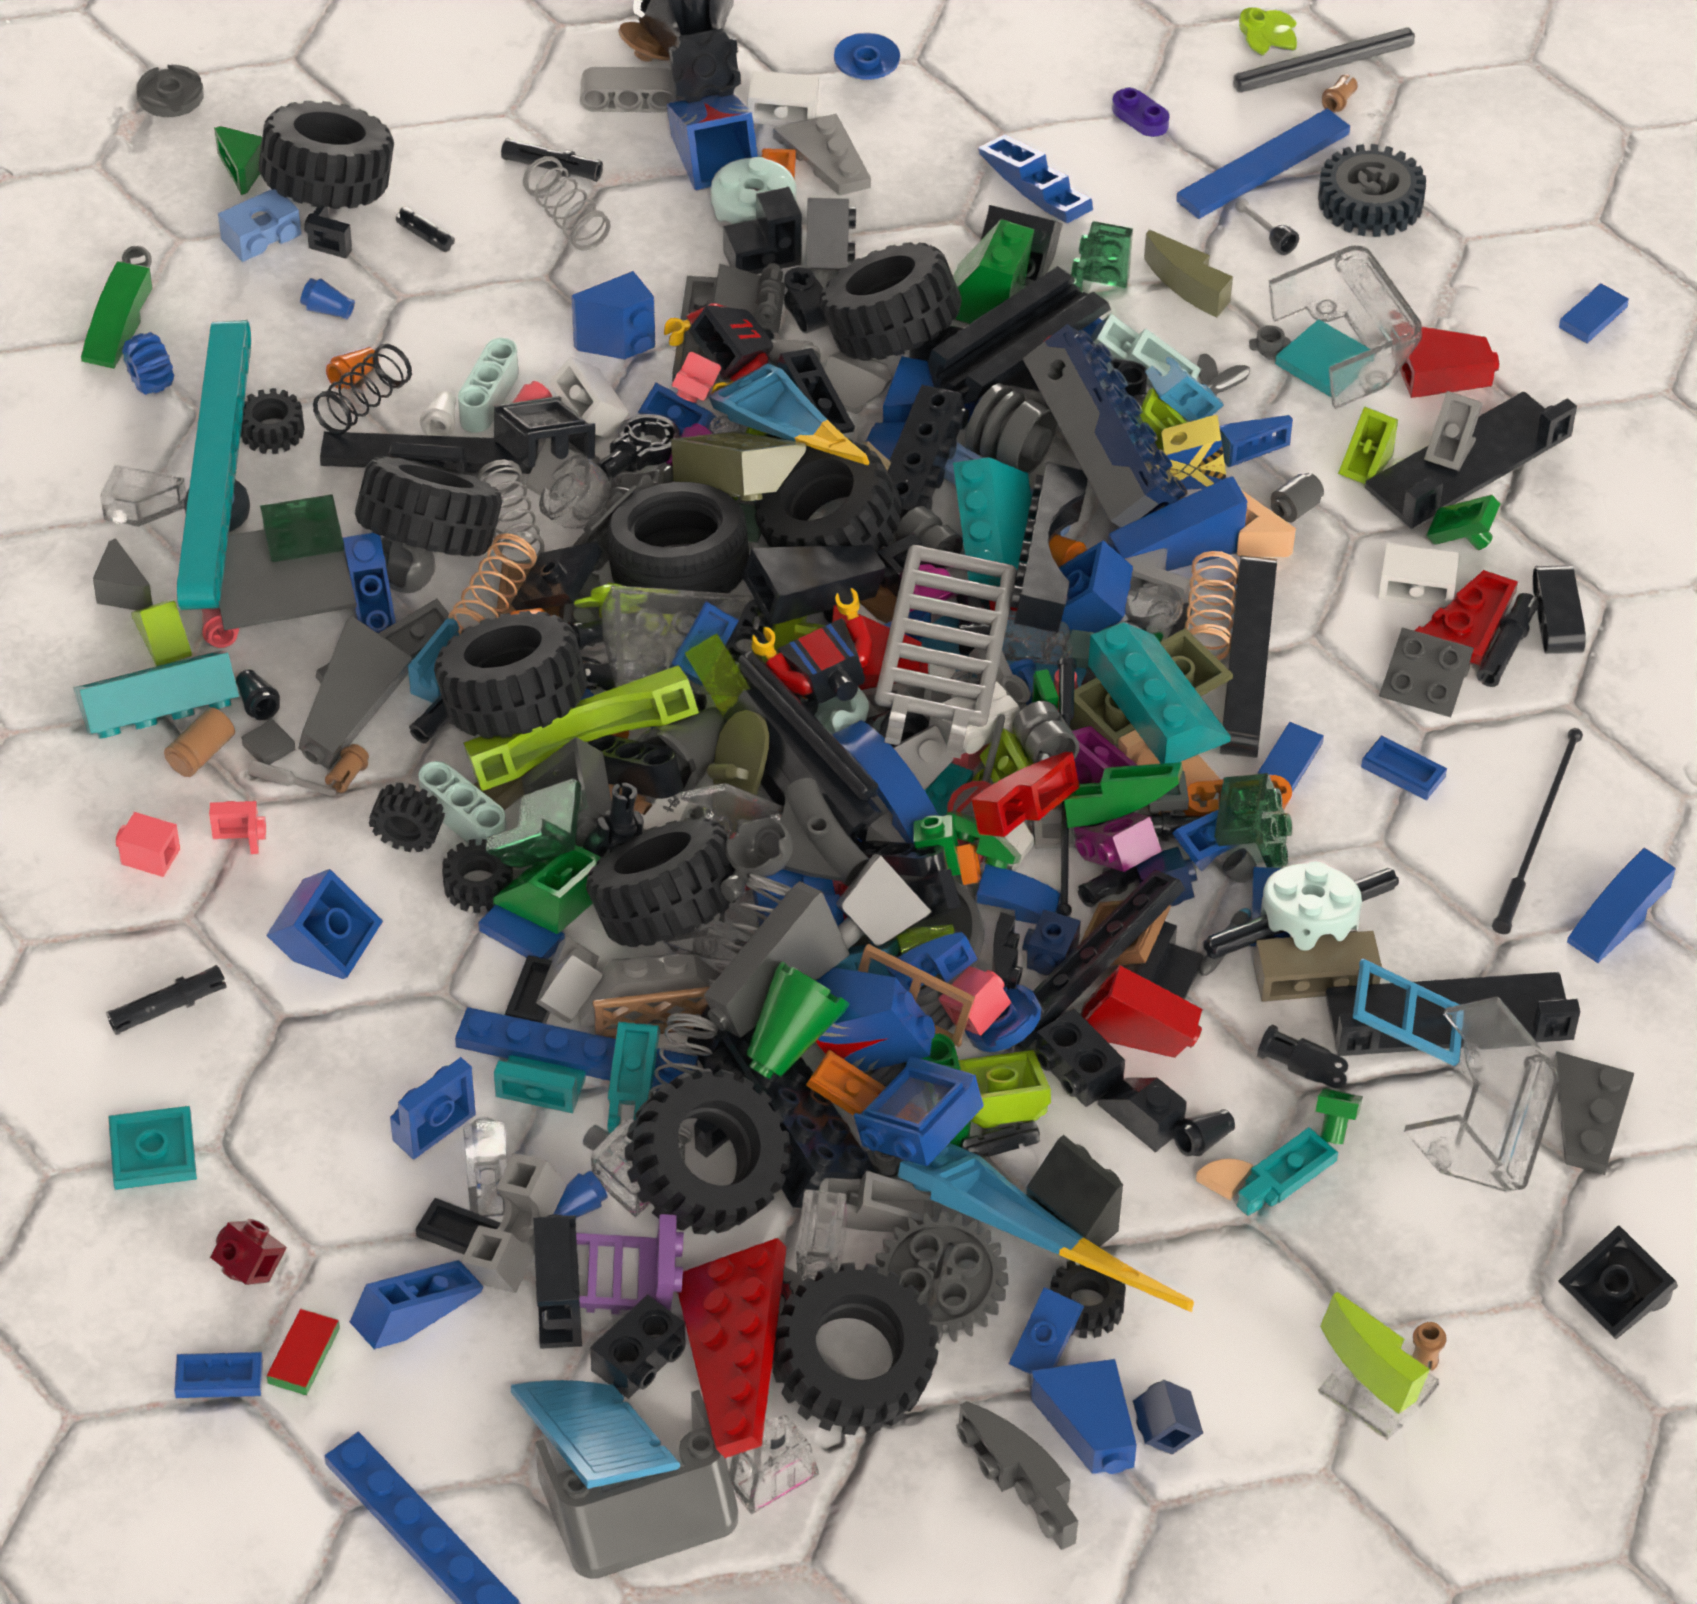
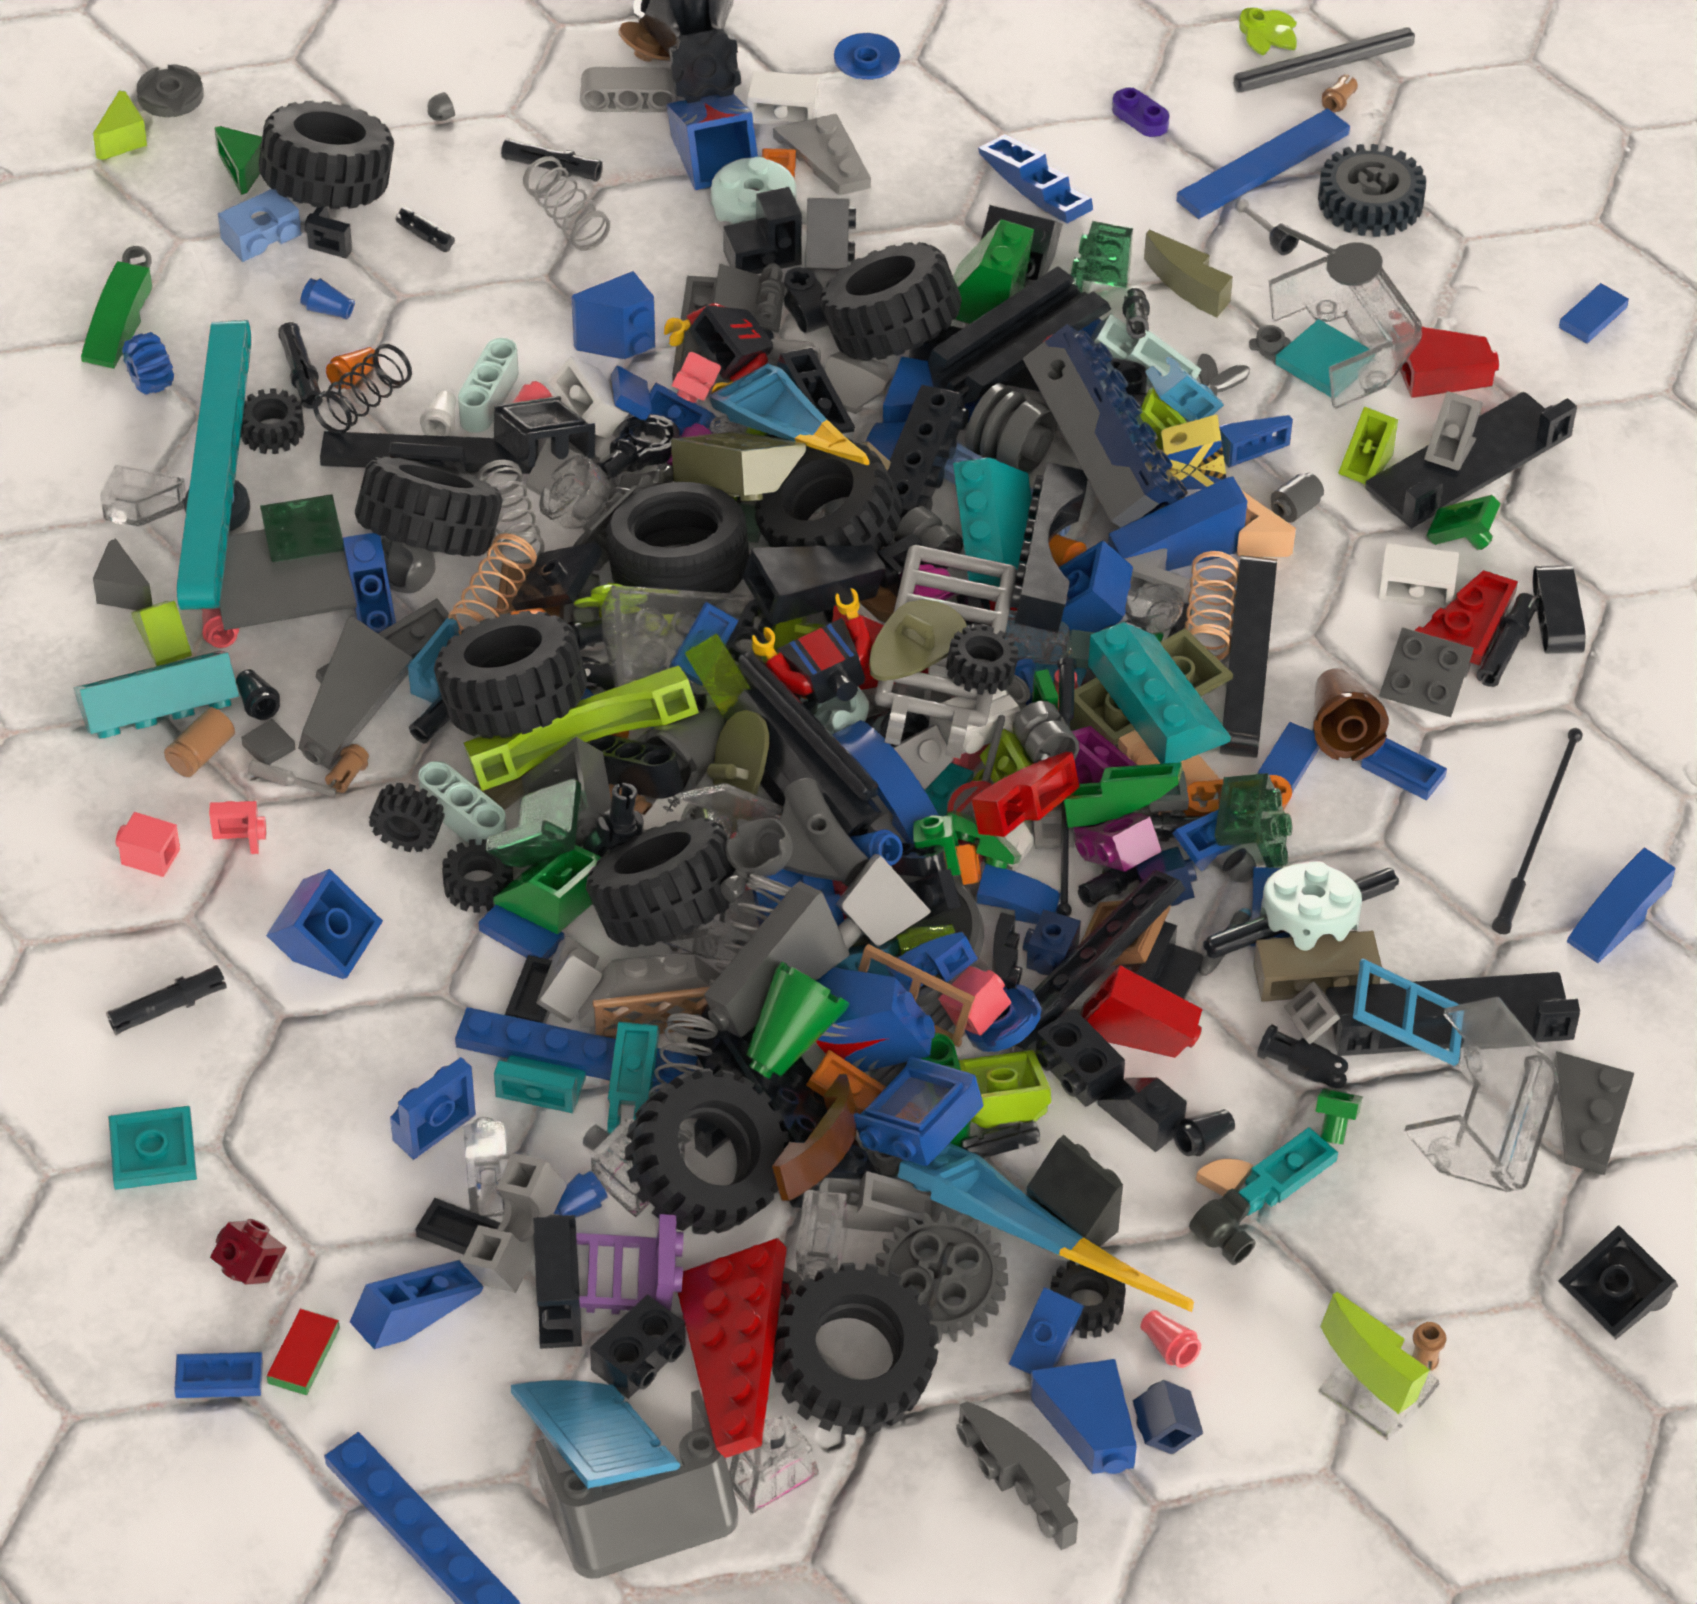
none -> lime slope [93,90,147,160]
none -> black pin [278,322,323,409]
none -> dark grey hinge [427,92,455,121]
none -> blue tile [611,365,652,421]
none -> reddish brown slope [772,1074,857,1201]
none -> blue cone [850,829,903,866]
none -> olive shield [869,599,967,681]
none -> black tyre [946,625,1019,695]
none -> black pin [1122,288,1150,339]
none -> coral cone [1140,1310,1201,1368]
none -> pearl dark grey piece [1189,1188,1256,1265]
none -> dark grey piece [1278,223,1383,286]
none -> light grey slope [1283,981,1340,1044]
none -> reddish brown cone [1313,668,1389,761]

